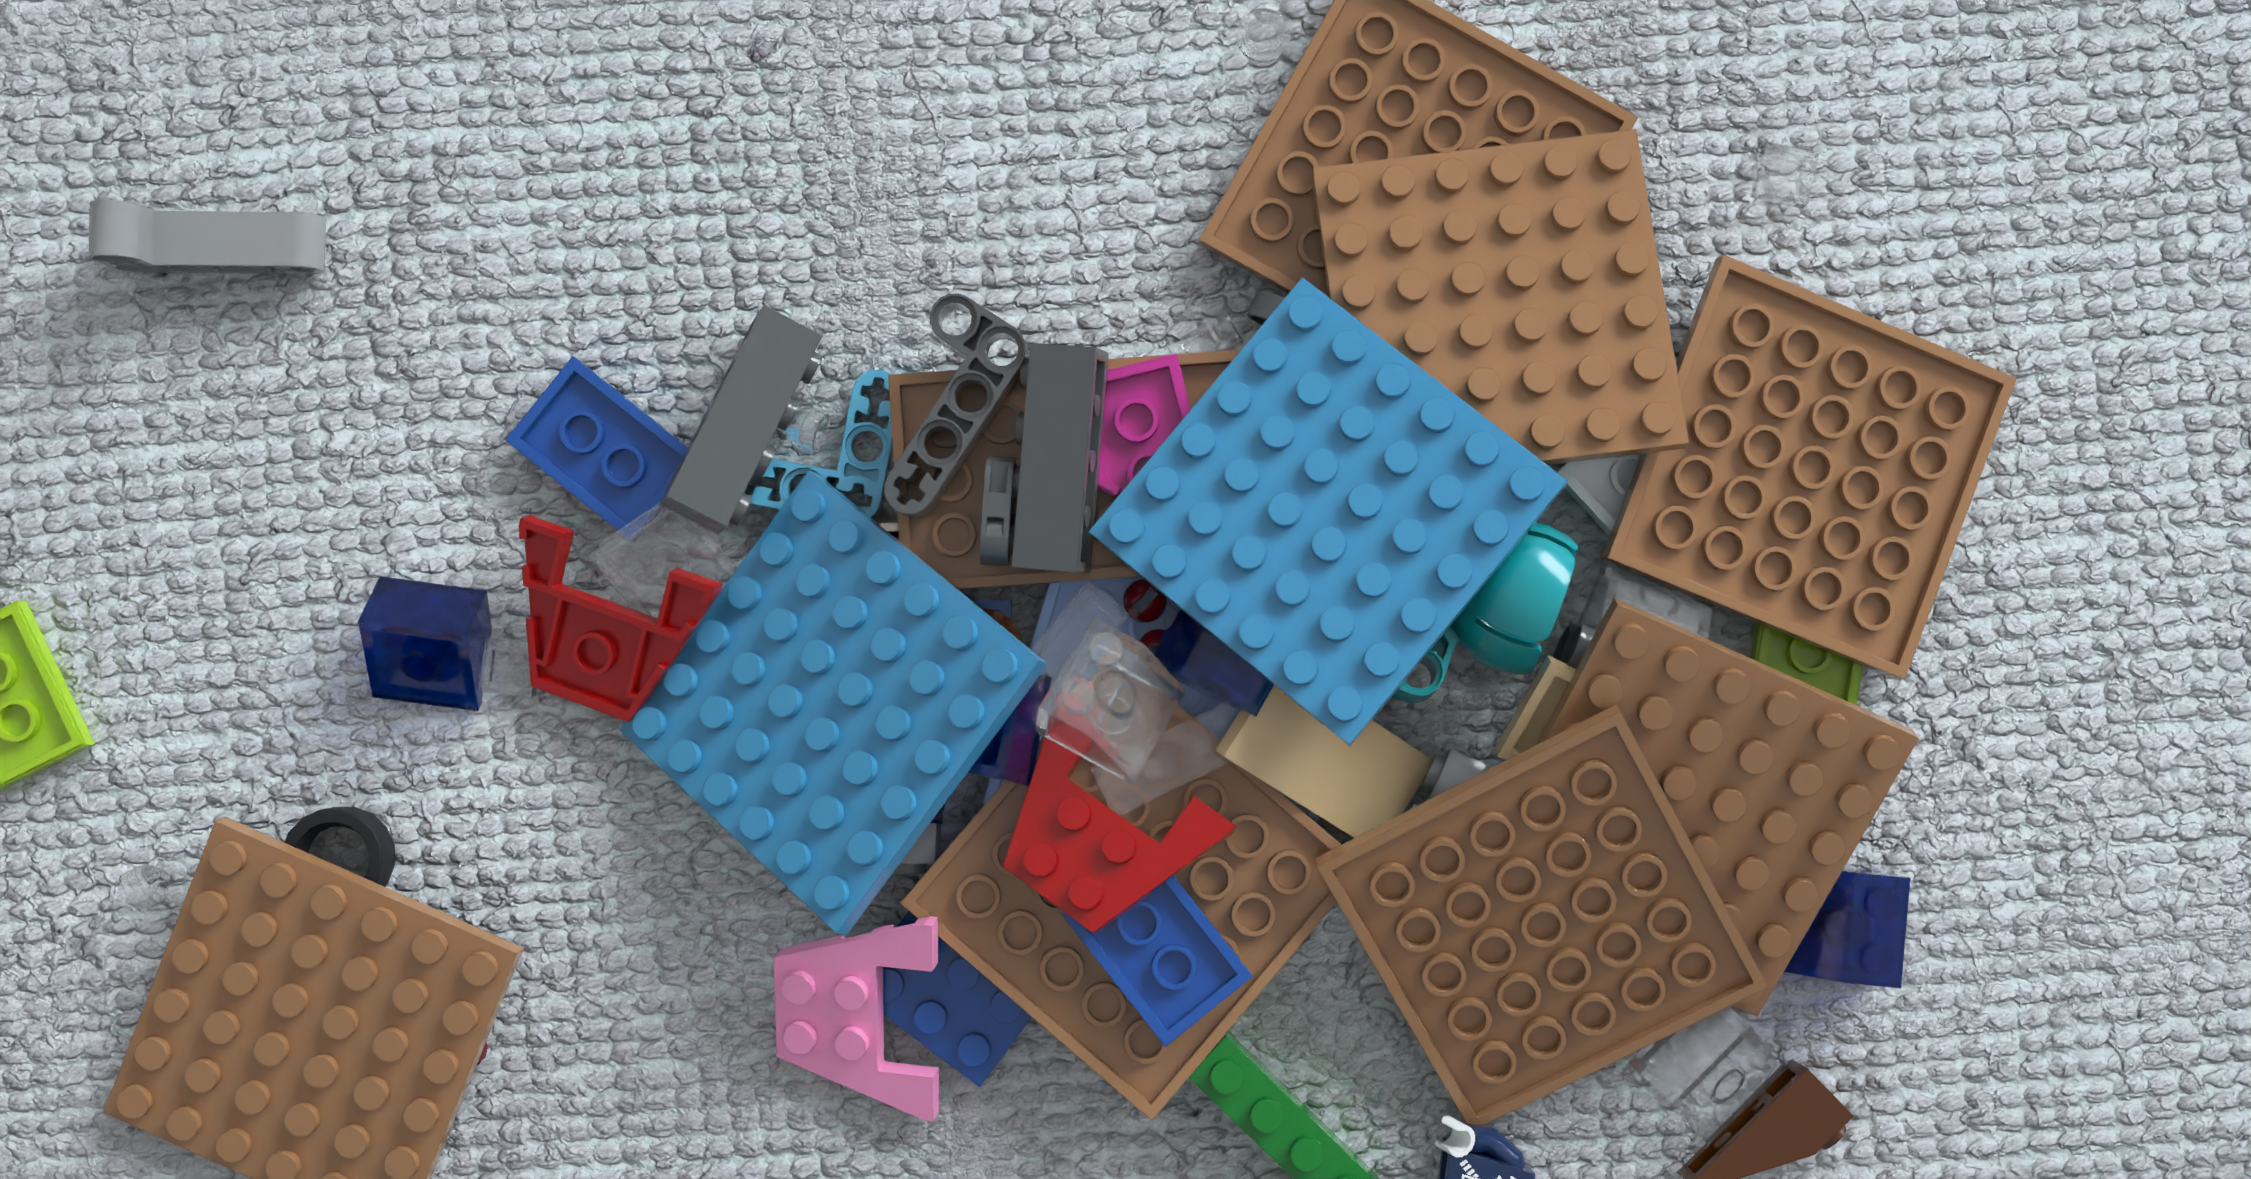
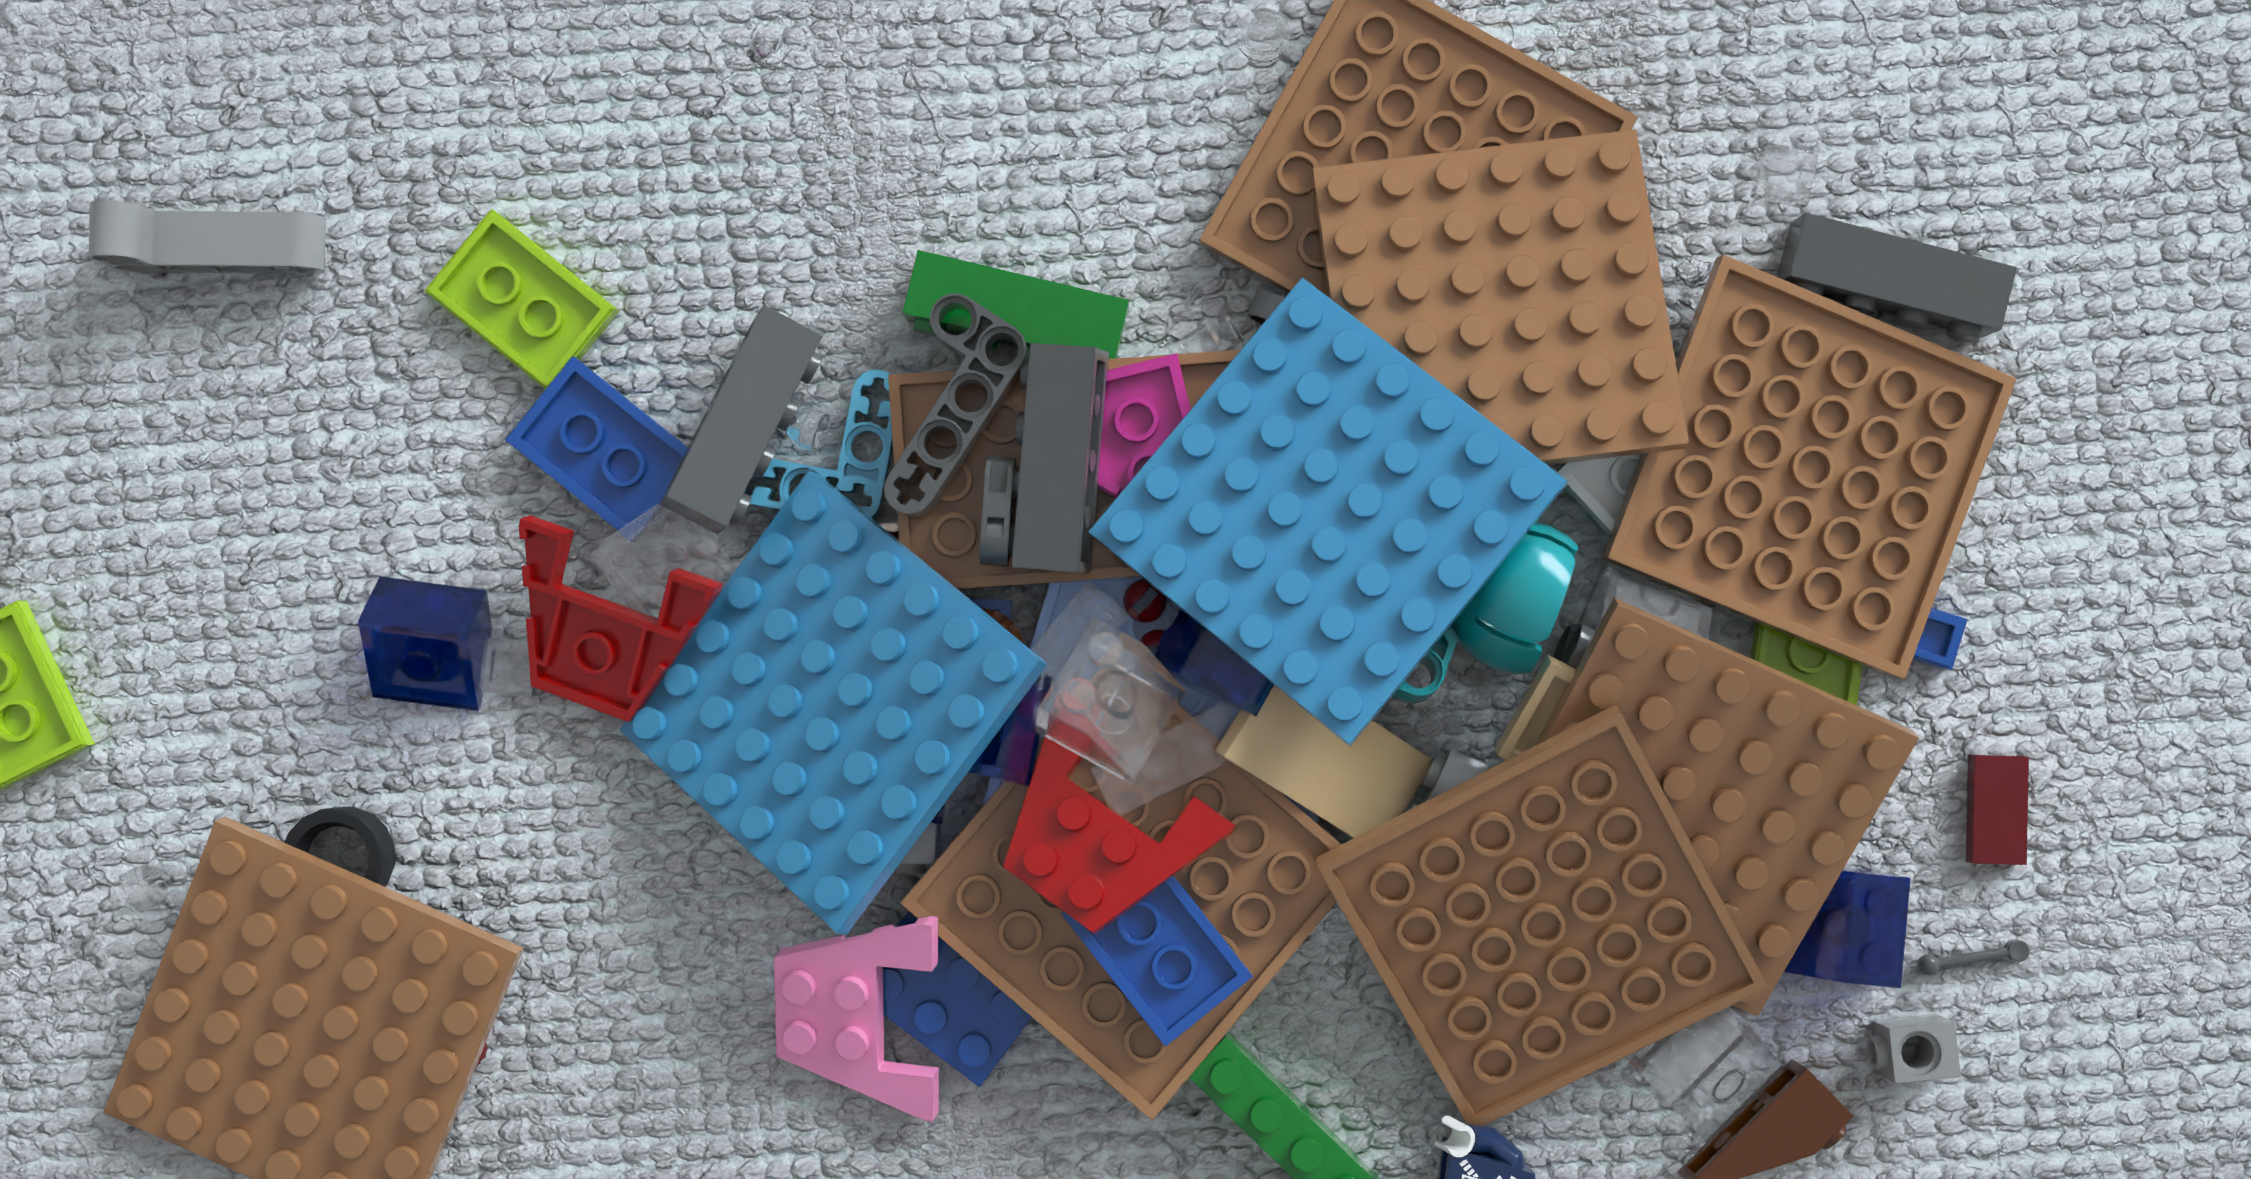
none -> lime tile [424,208,620,389]
none -> green brick [902,250,1129,359]
none -> dark grey brick [1777,213,2017,342]
none -> light grey brick [1867,1014,1961,1084]
none -> blue tile [1912,608,1967,671]
none -> dark grey hinge [1917,939,2030,976]
none -> dark red tile [1966,754,2029,865]

